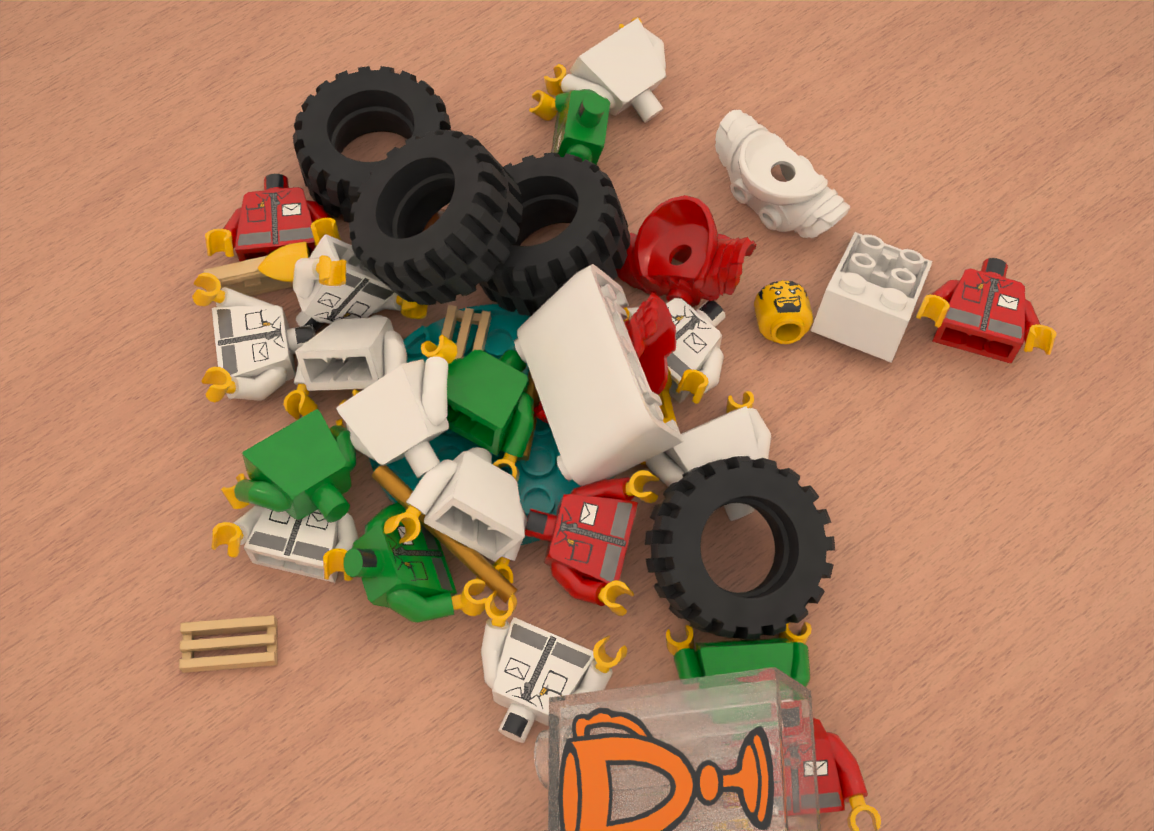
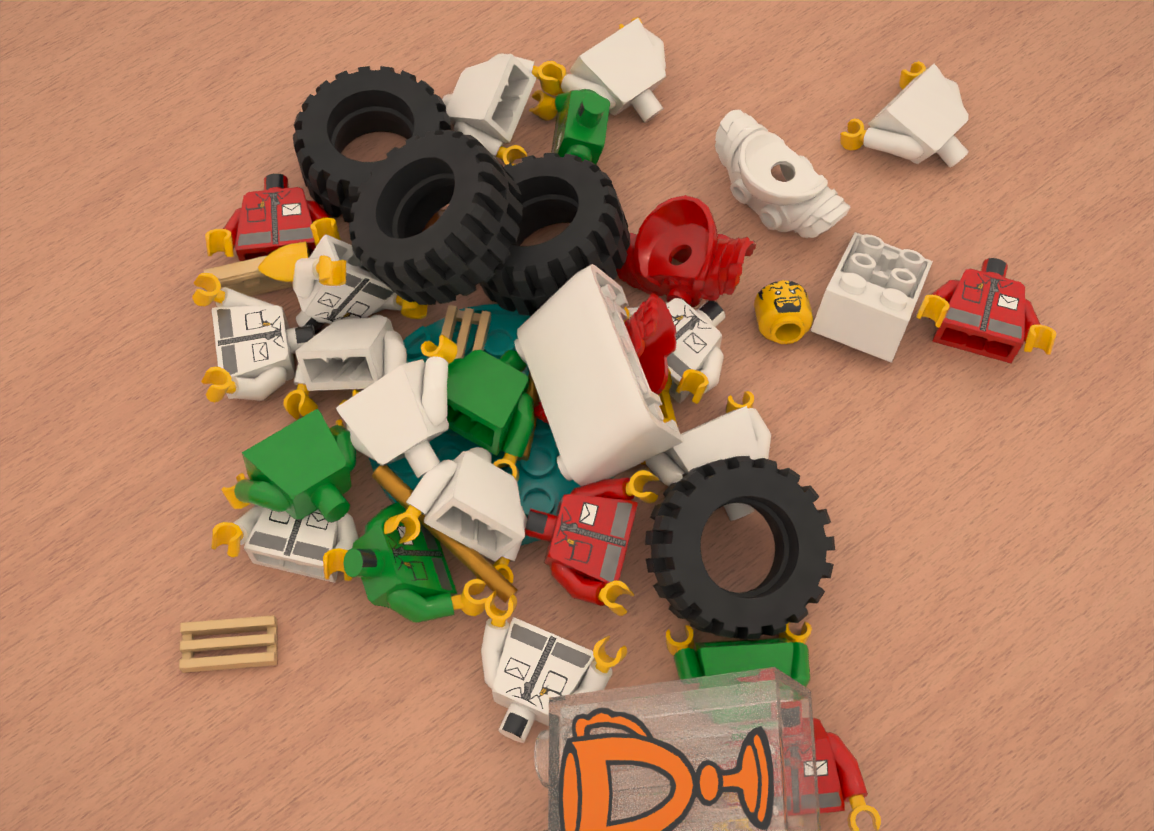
none -> white torso [442,53,563,166]
none -> white torso [840,61,969,168]

